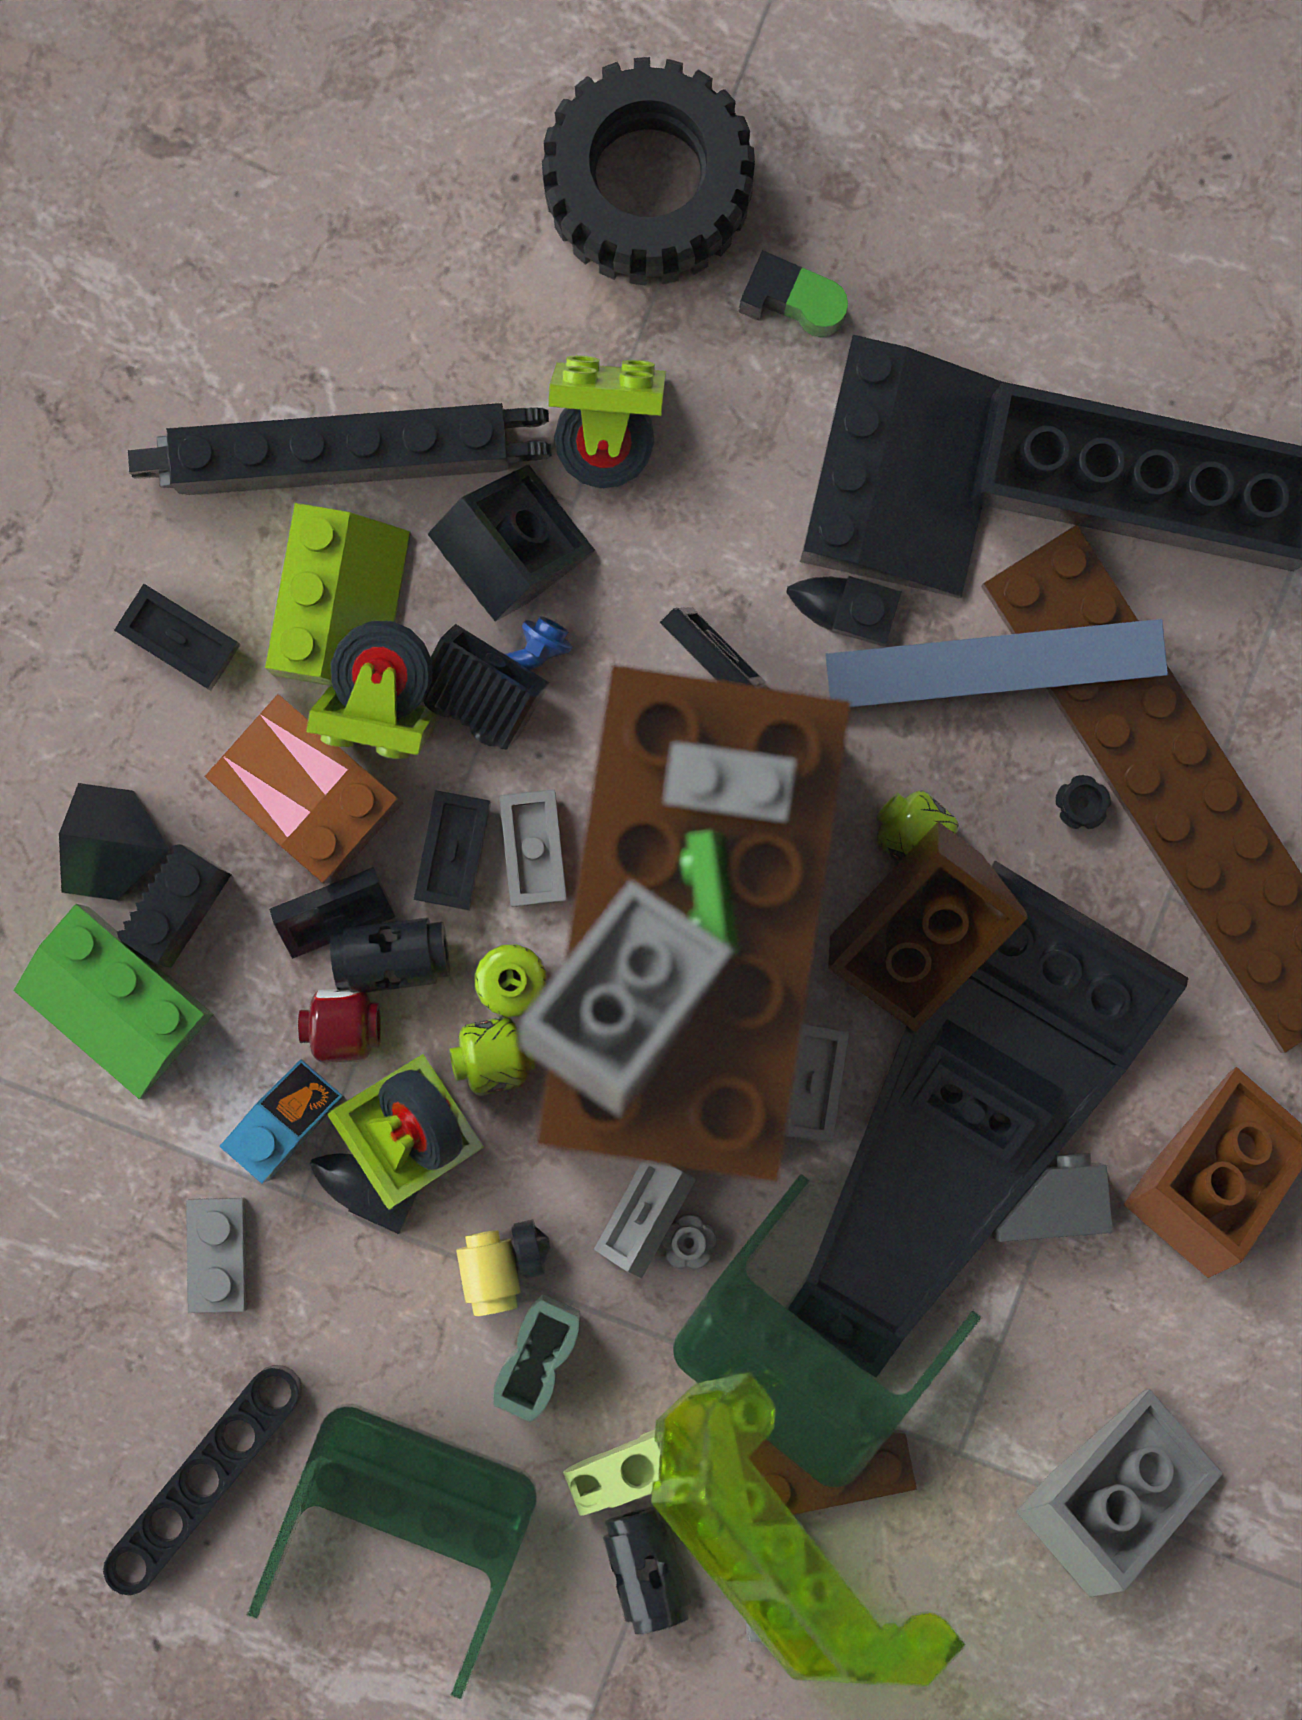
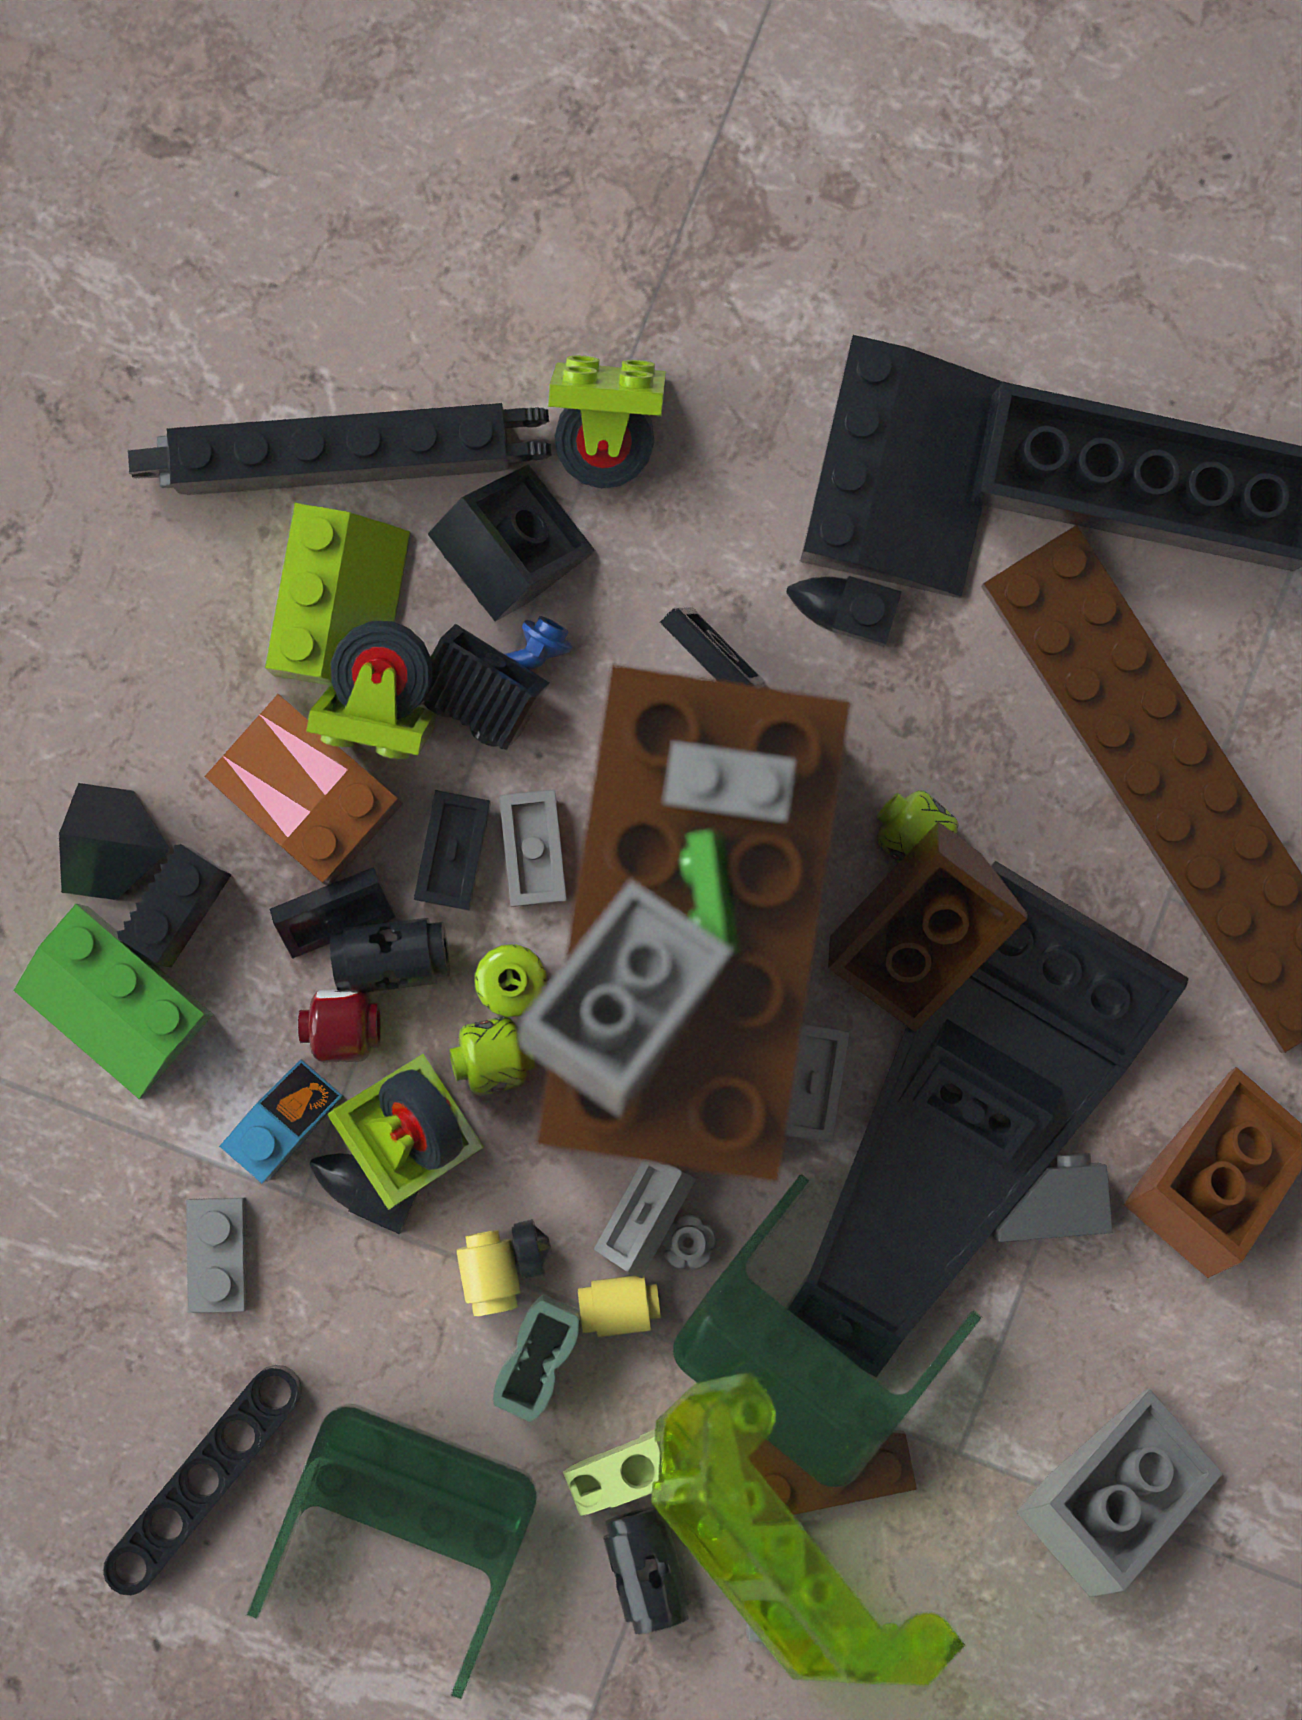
black plate [114,584,240,691] -> none
black tyre [542,57,755,285] -> none
leg [739,250,848,338] -> none
sand blue tile [826,619,1168,707] -> none
black plate [1055,775,1111,829] -> none
none -> light yellow brick [578,1275,661,1337]

